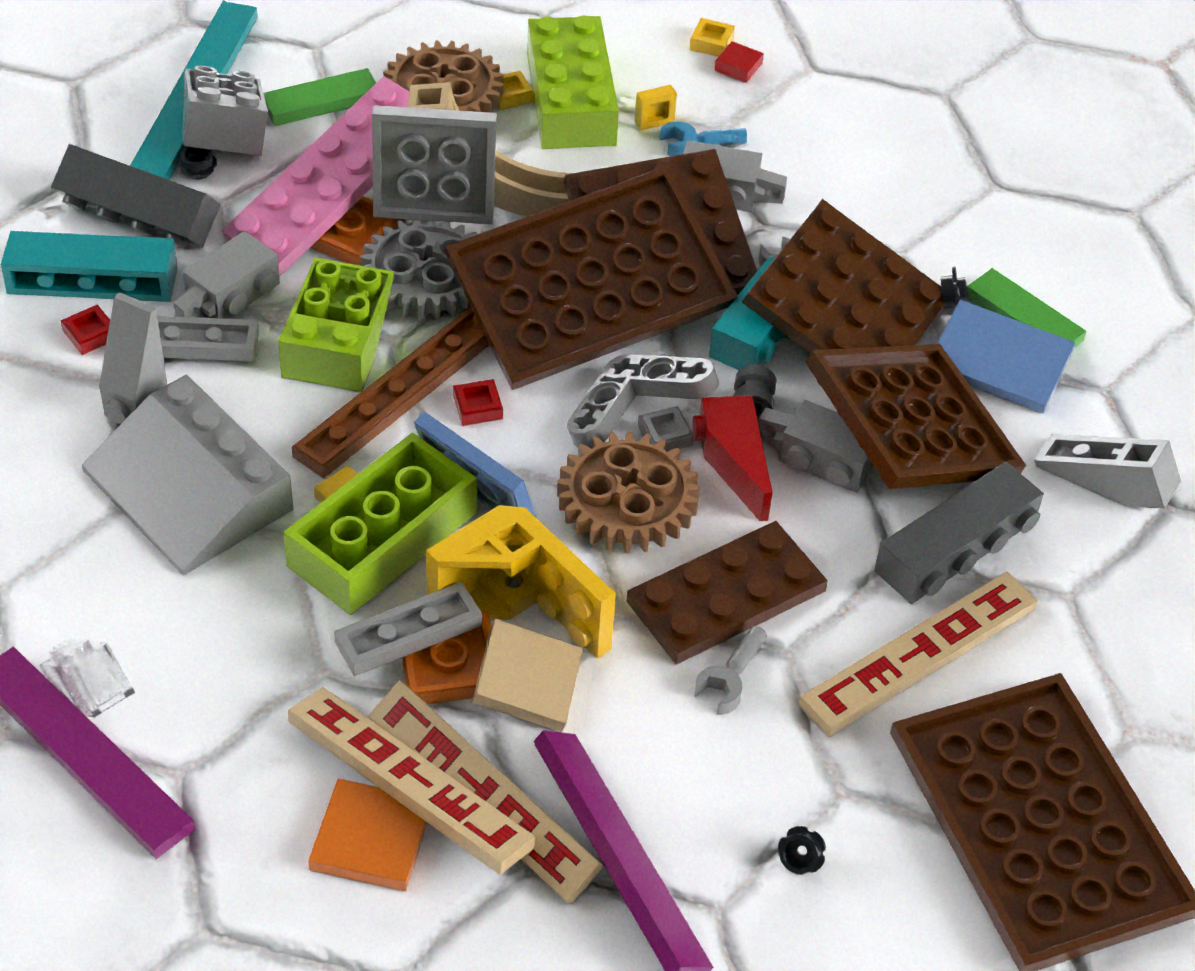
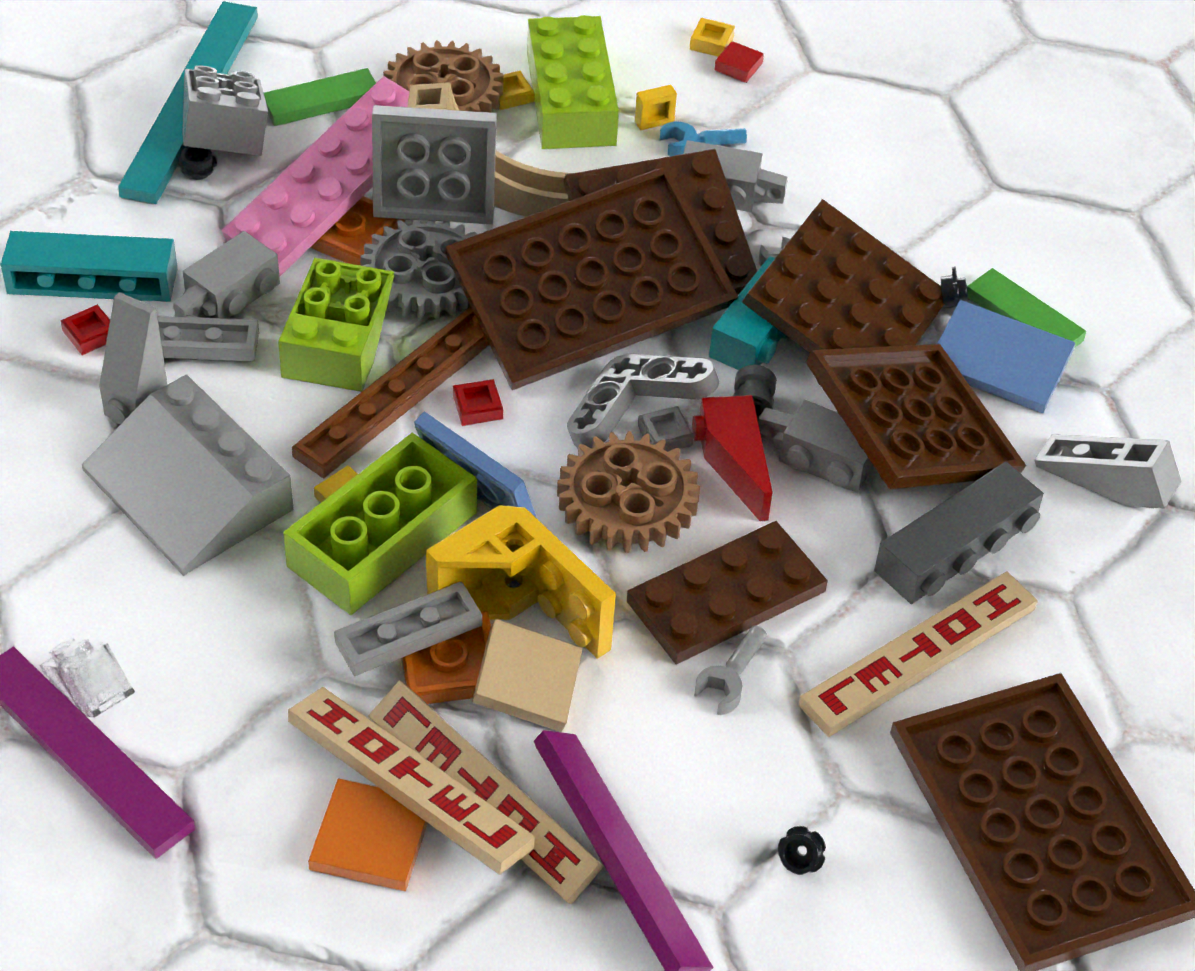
dark grey brick [51,144,221,249] -> none

